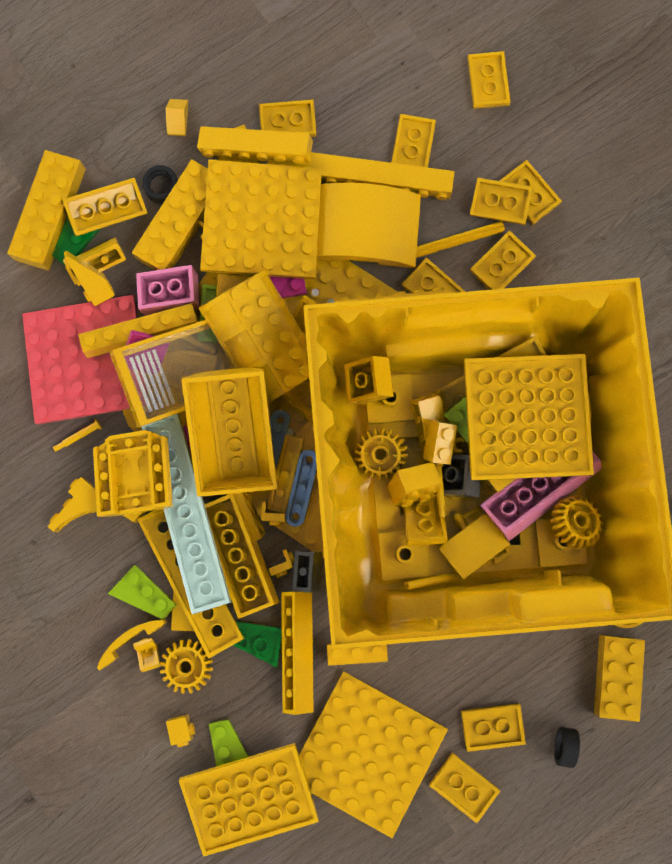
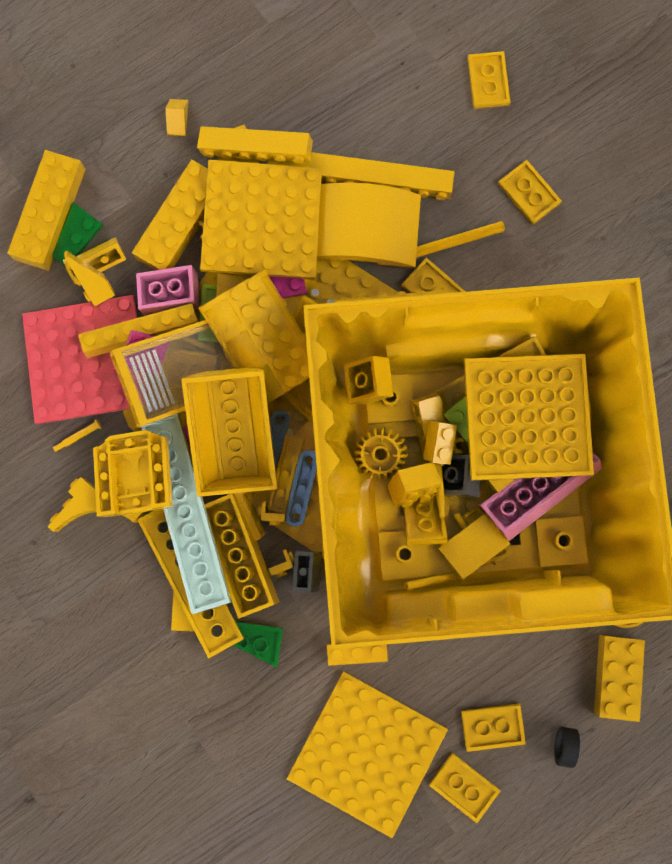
yellow slope [62,178,148,236] -> none
yellow slope [97,619,168,670] -> none
lime wing [108,565,177,619] -> none
yellow bracket [133,638,161,672] -> none
black tyre [142,165,178,203] -> none
yellow gear [160,639,213,694] -> none
yellow brick [166,714,195,747] -> none
yellow plate [179,743,319,857] -> none
lime wing [209,719,249,766] -> none
yellow tile [259,99,317,137] -> none
yellow brick [281,591,314,715] -> none
yellow tile [391,114,436,168] -> none
yellow plate [470,178,533,225] -> none
yellow plate [470,230,536,290] -> none
yellow gear [550,495,604,549] -> none

